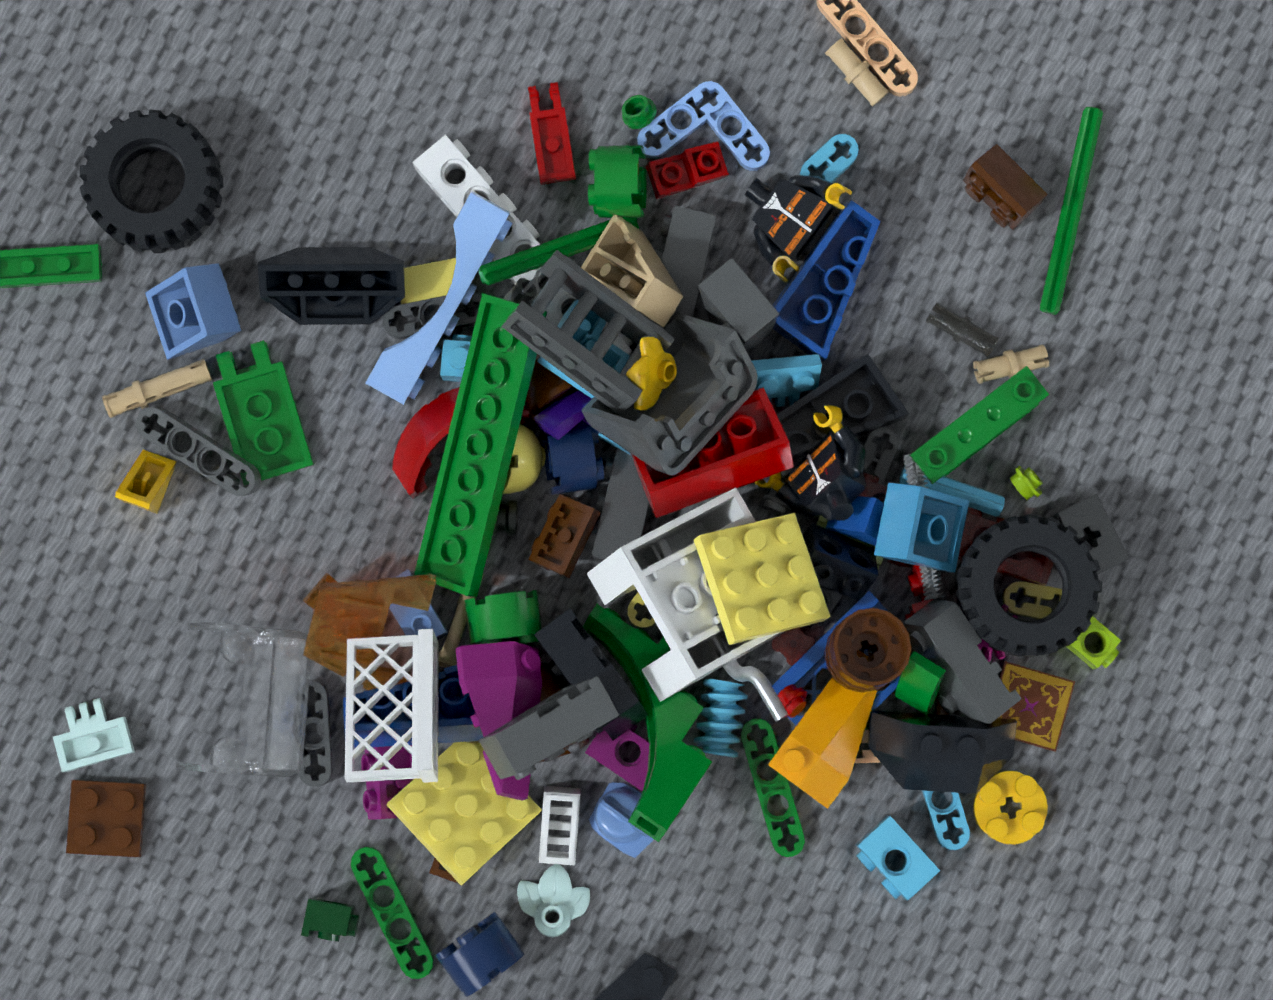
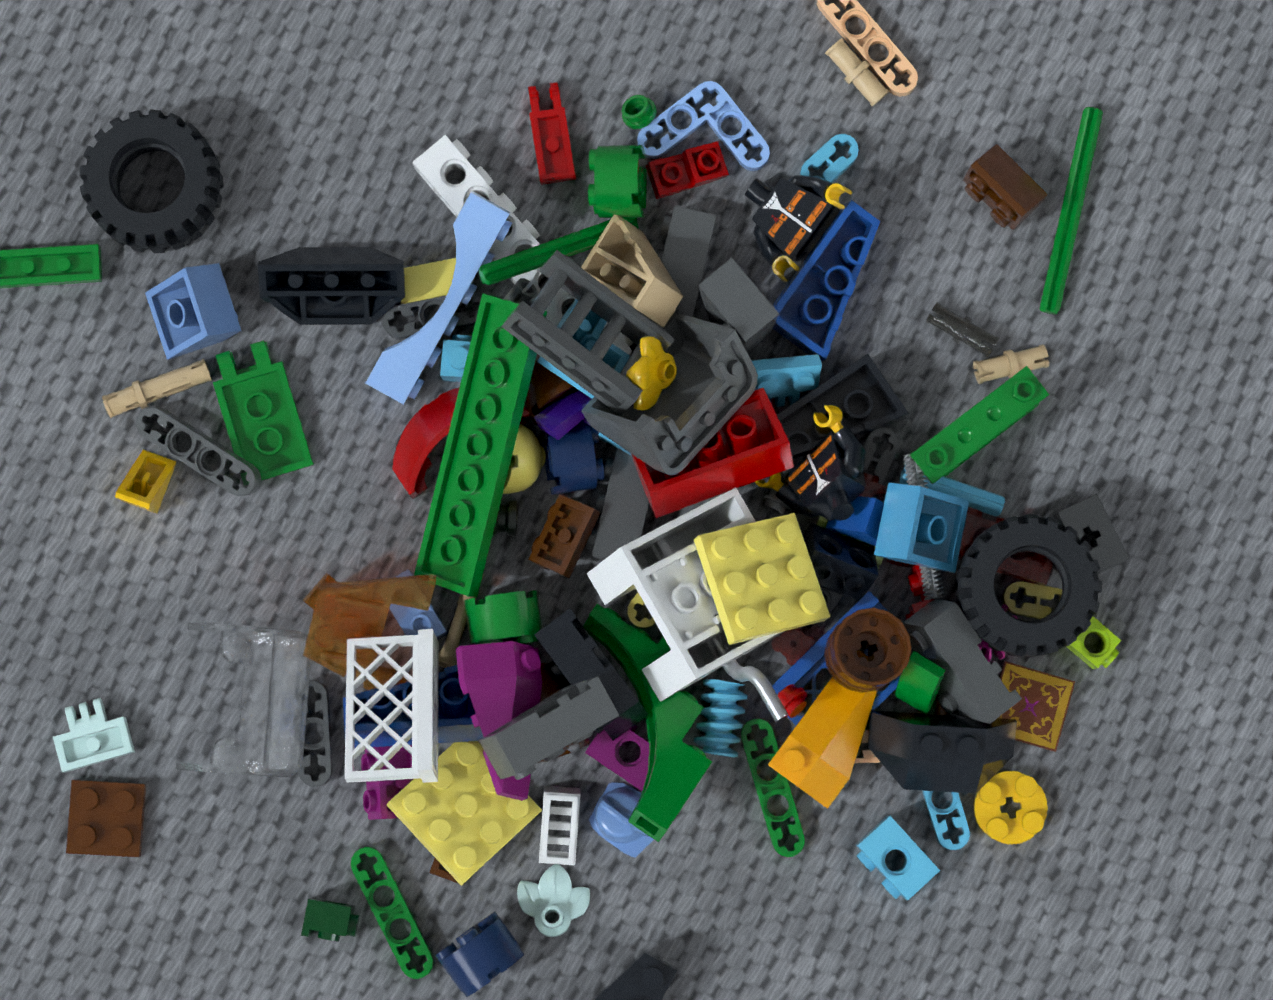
lime plate [1010,465,1043,500] -> none

